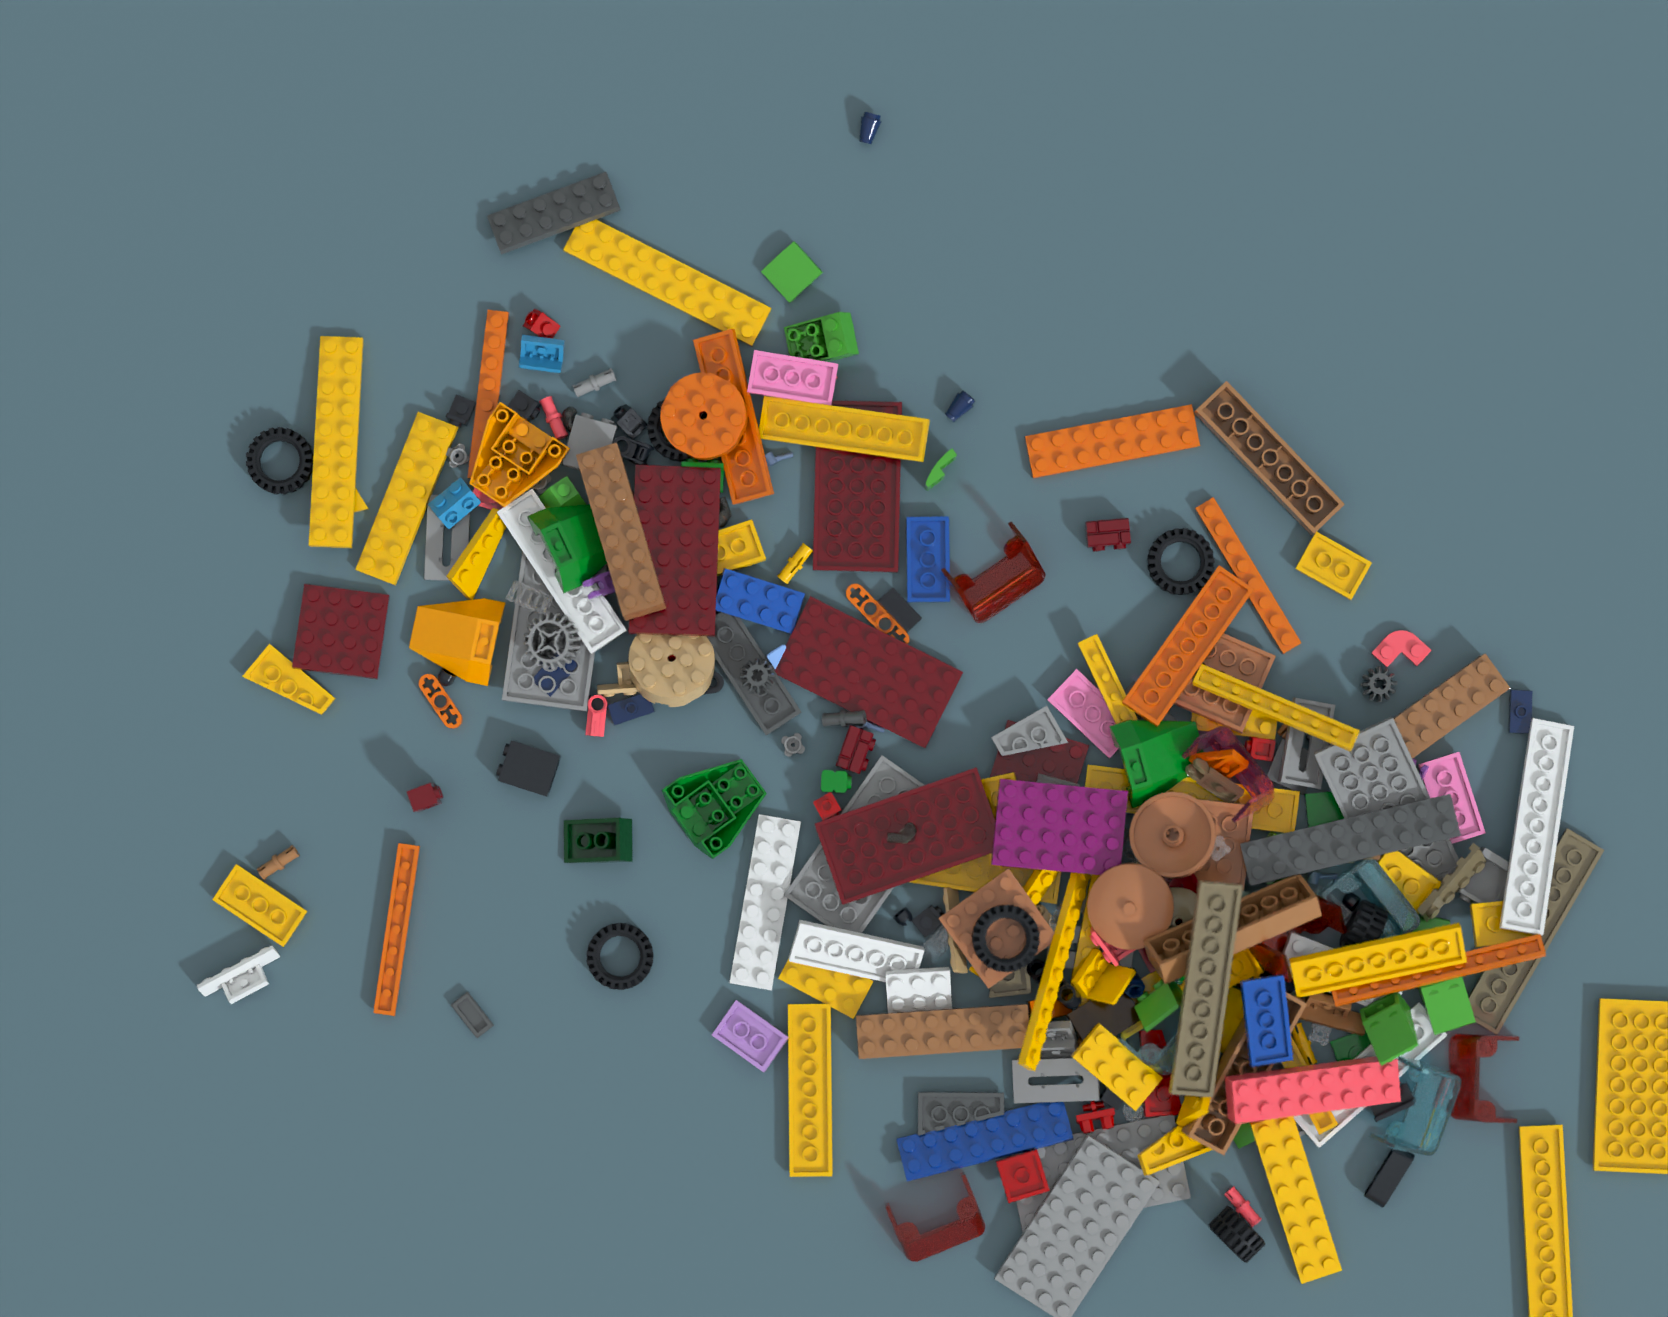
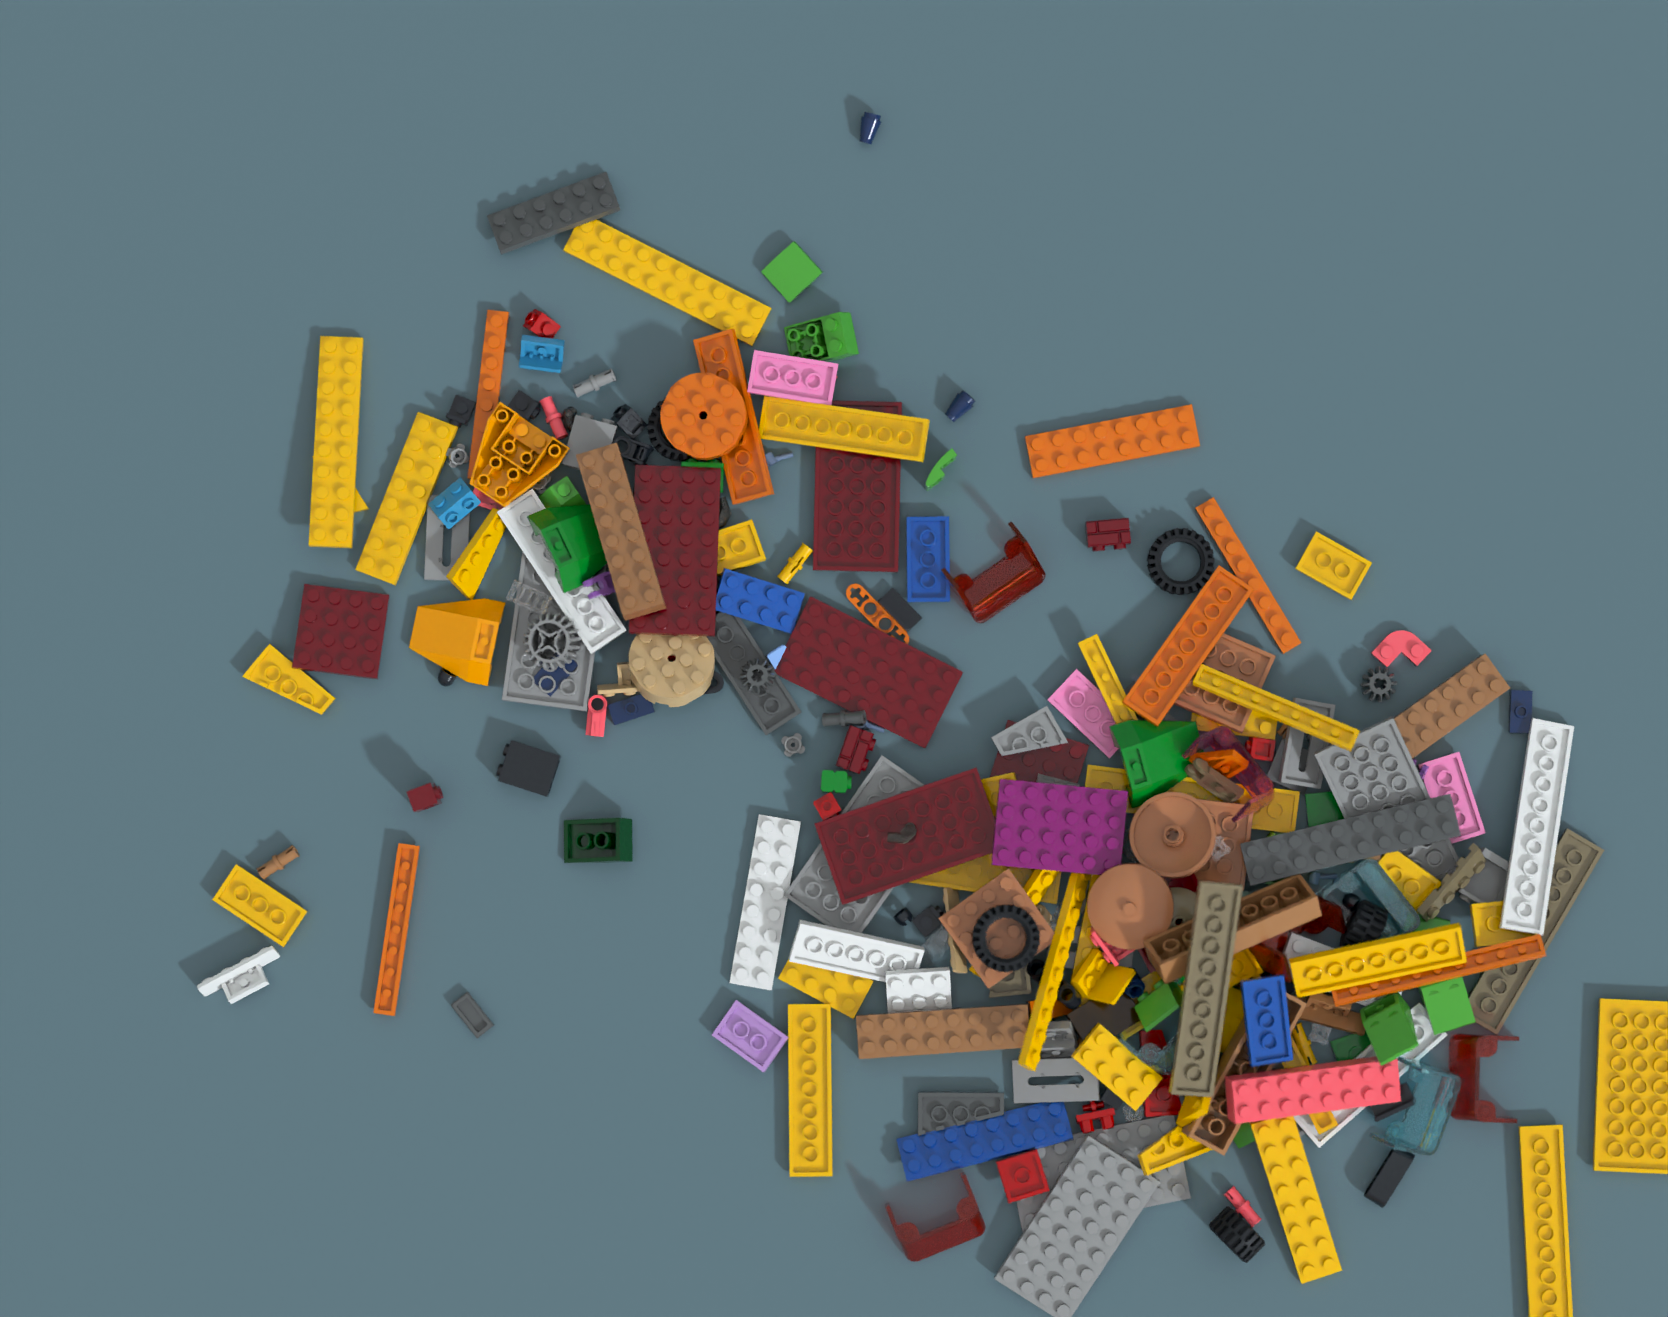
black tyre [246,427,314,495] -> none
orange beam [419,674,463,729] -> none
black tyre [586,923,654,990] -> none
green wedge [662,759,767,859] -> none
medium nougat brick [1194,381,1345,535] -> none

